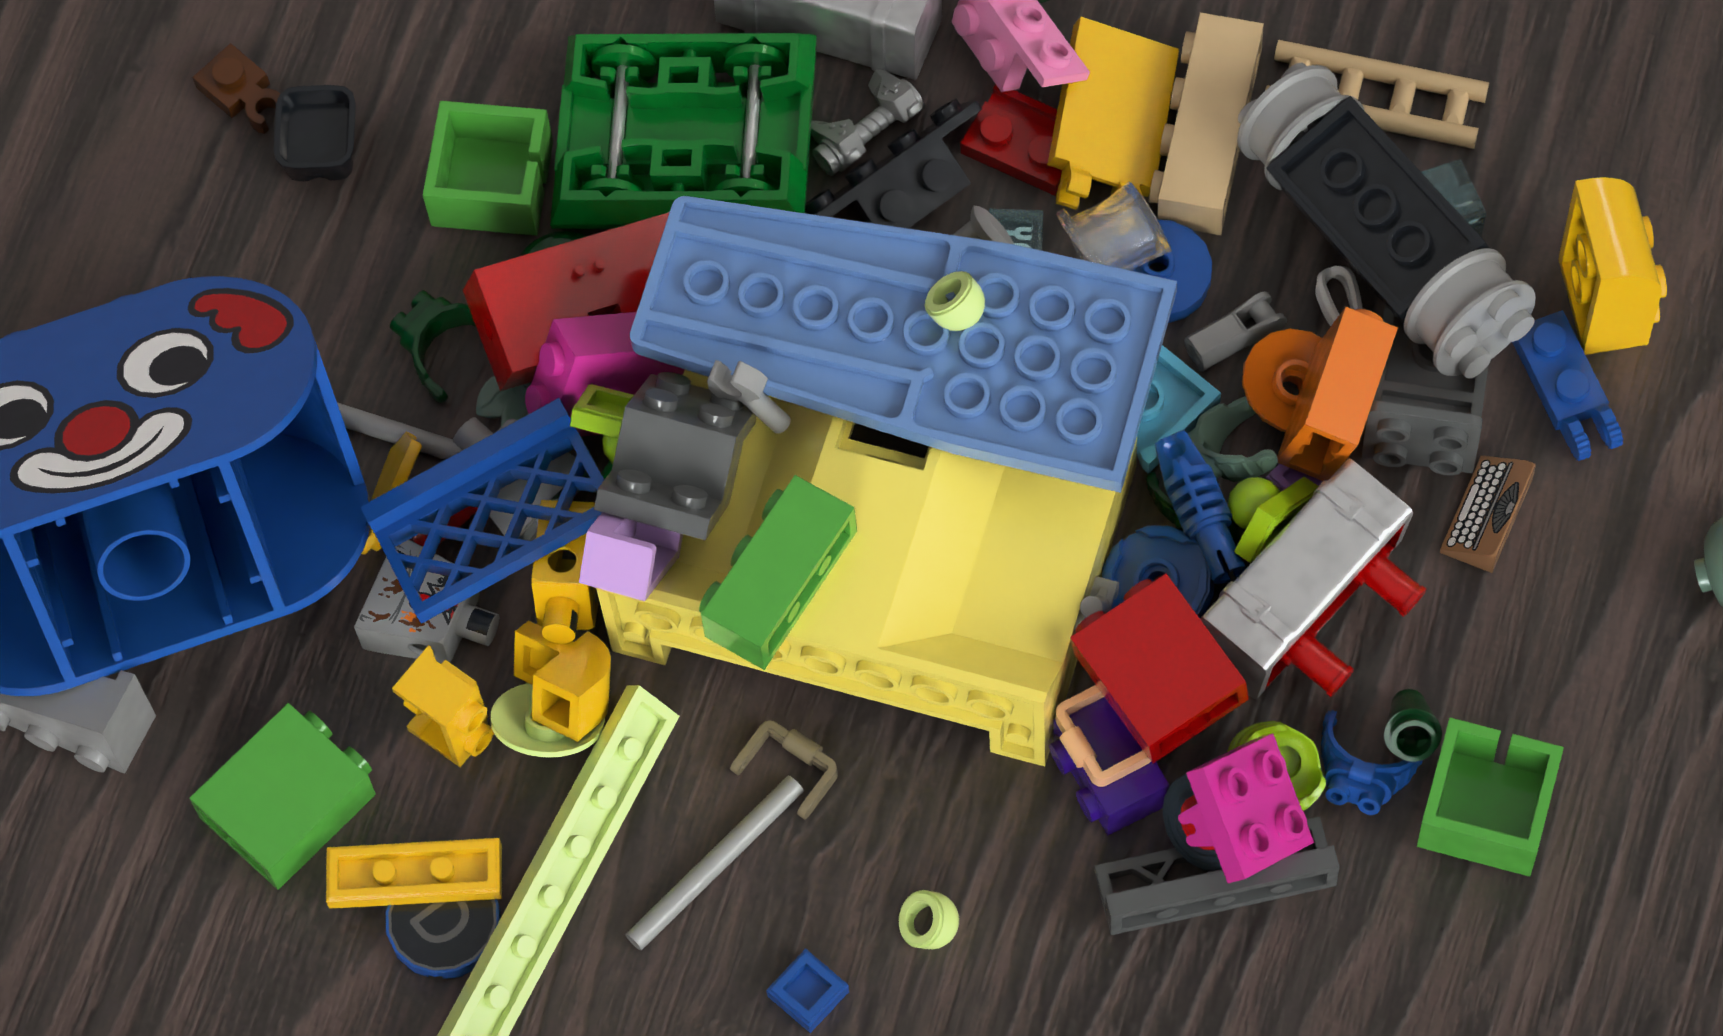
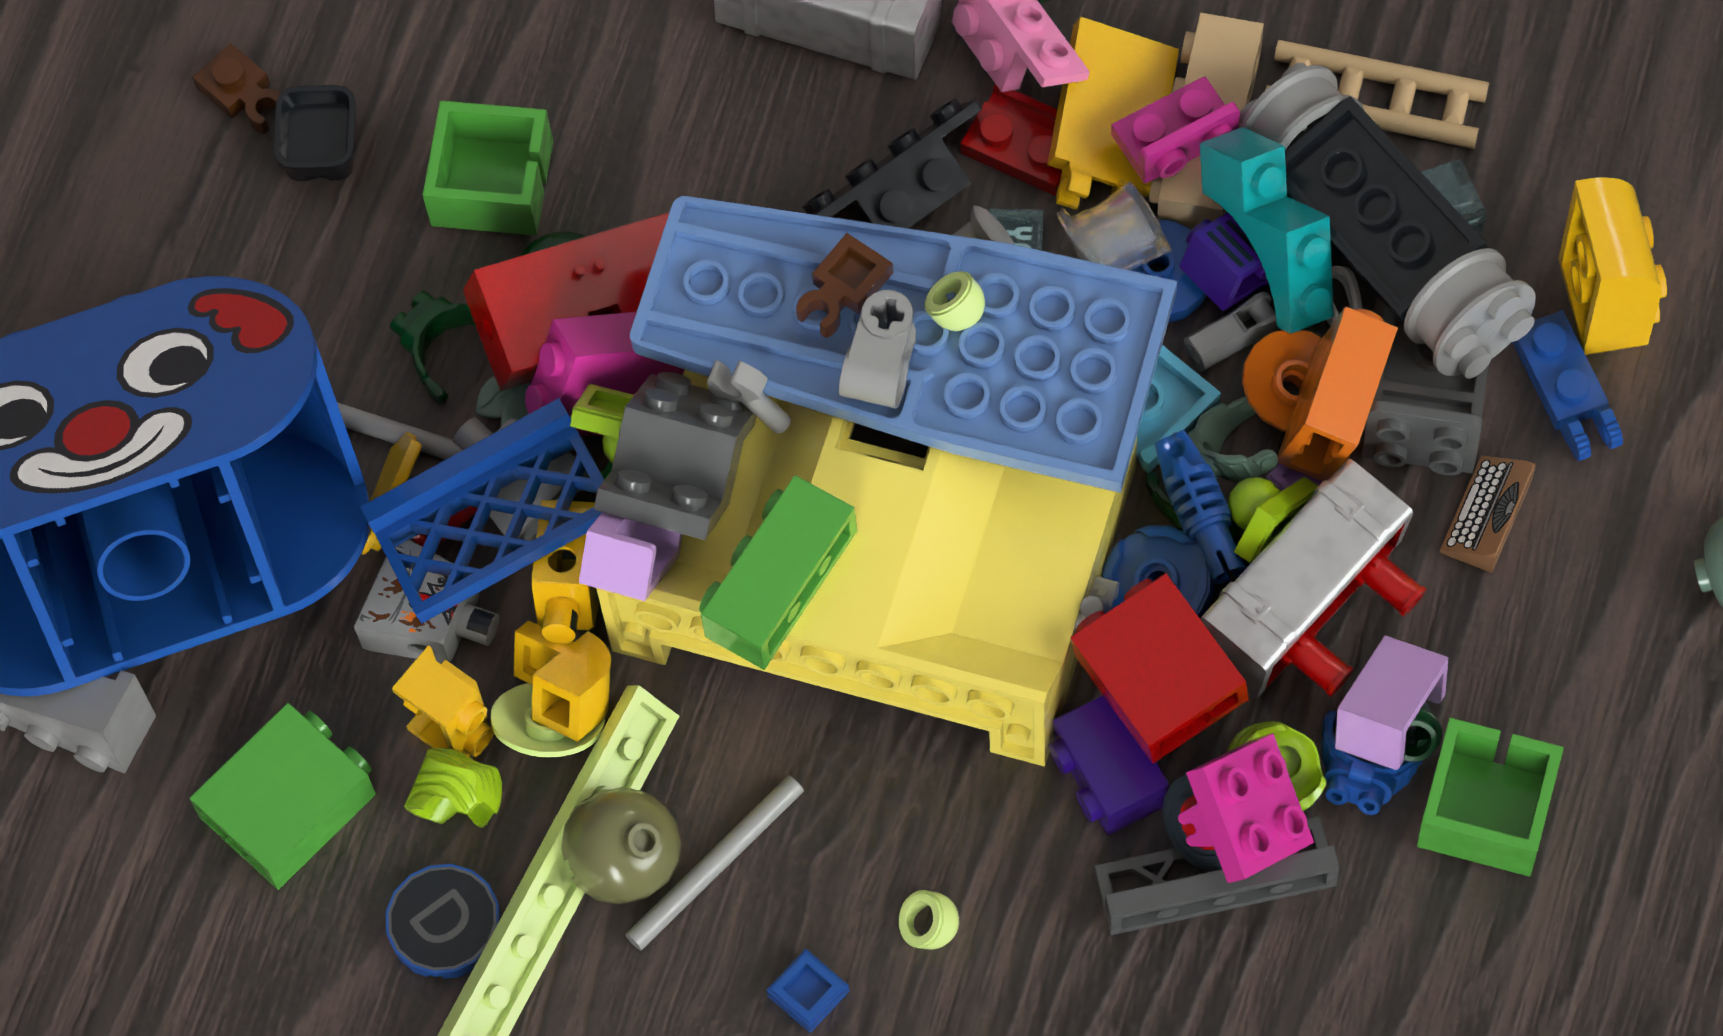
yellow tile [326,838,502,909] -> none
green piece [550,33,817,229] -> none
dark tan piece [730,721,838,819] -> none
light grey piece [811,69,925,176] -> none
light nougat piece [1055,685,1151,787] -> none
none -> lime hair [404,748,502,828]
none -> olive cylinder [561,787,682,905]
none -> reddish brown plate [796,233,893,338]
none -> light grey piece [839,290,916,409]
none -> dark pink bracket [1111,76,1240,184]
none -> dark purple brick [1179,212,1269,311]
none -> teal arch [1200,127,1334,334]
none -> lavender panel [1335,635,1449,770]

